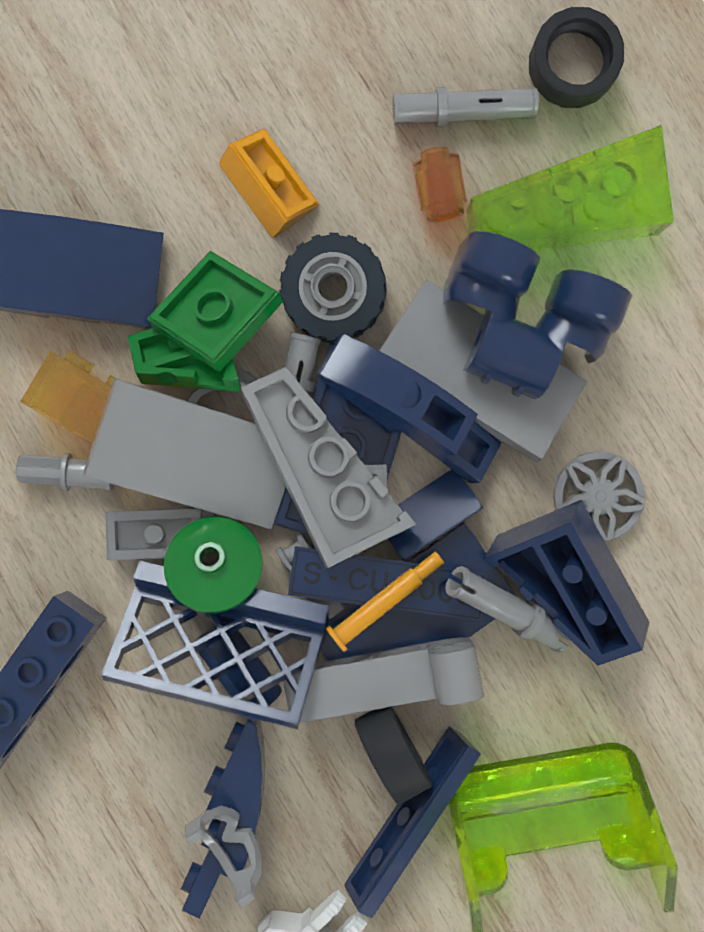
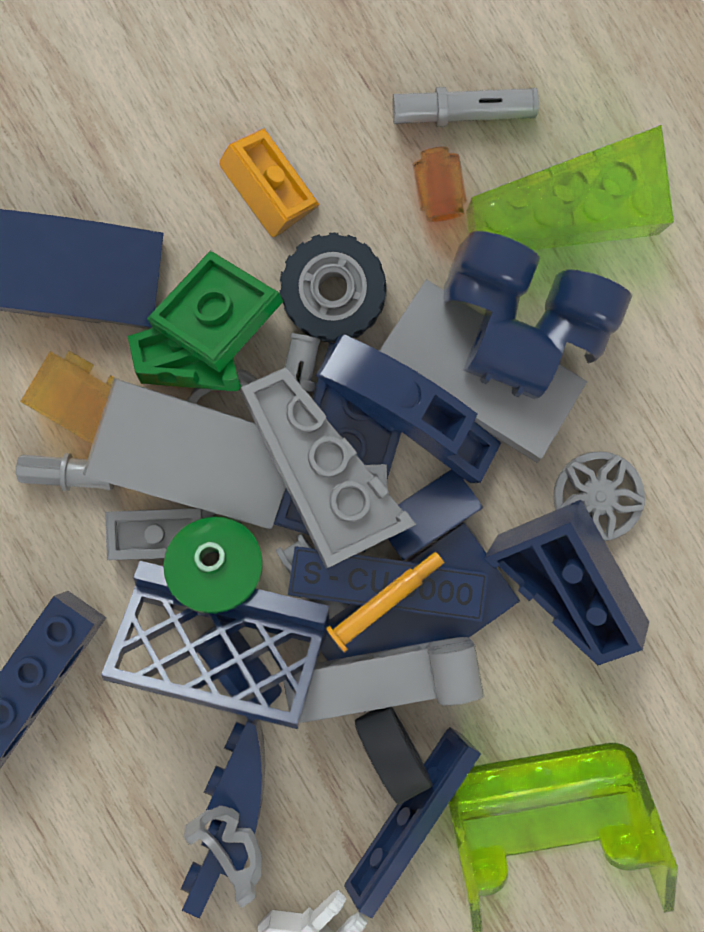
light grey pin [445,566,571,653] -> none
black tyre [529,7,624,108] -> none

